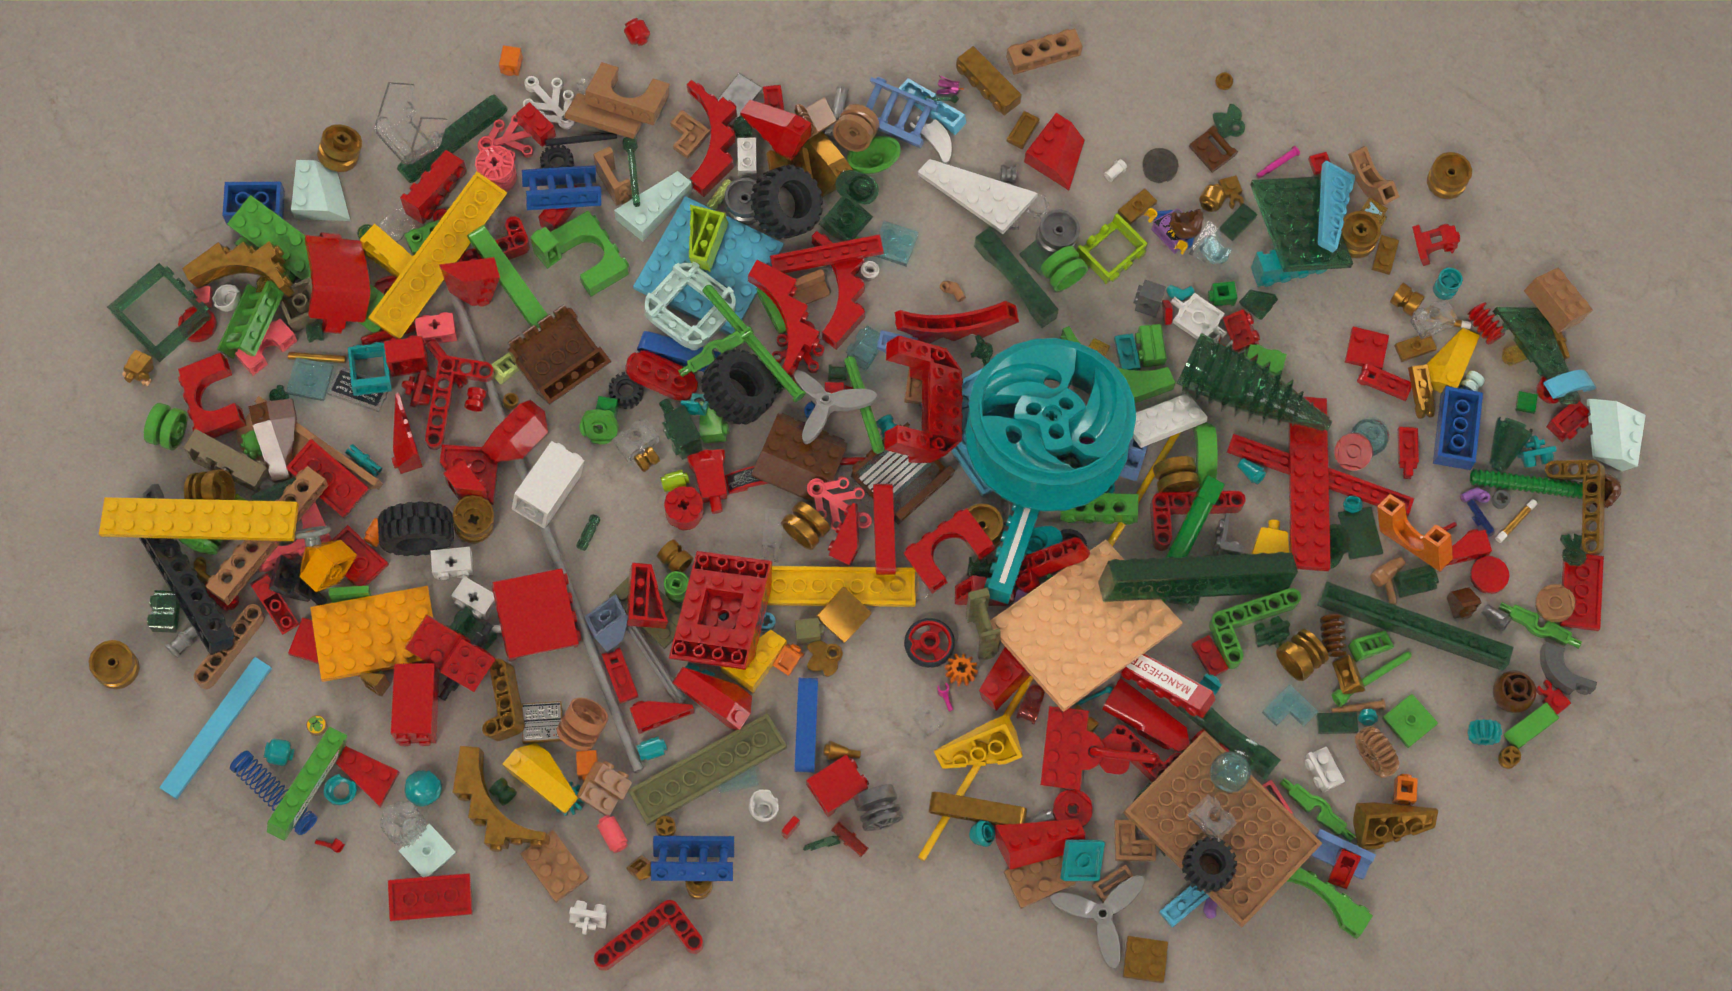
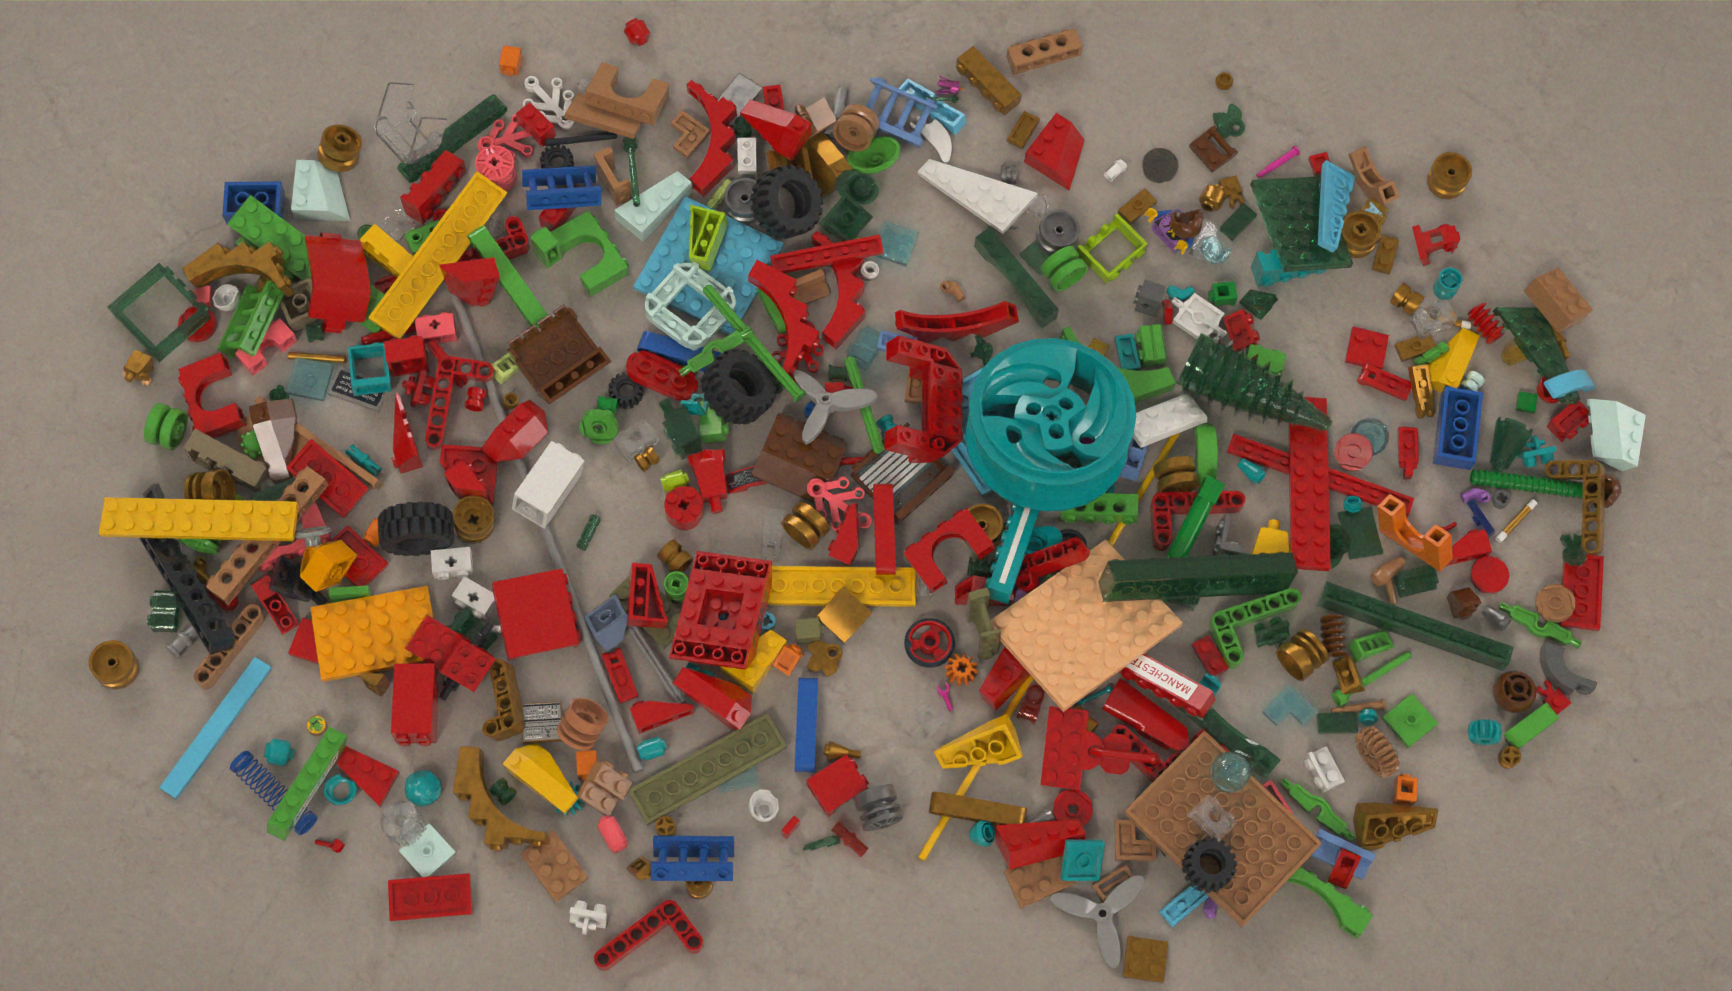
none -> bright green axle [1414,341,1449,366]

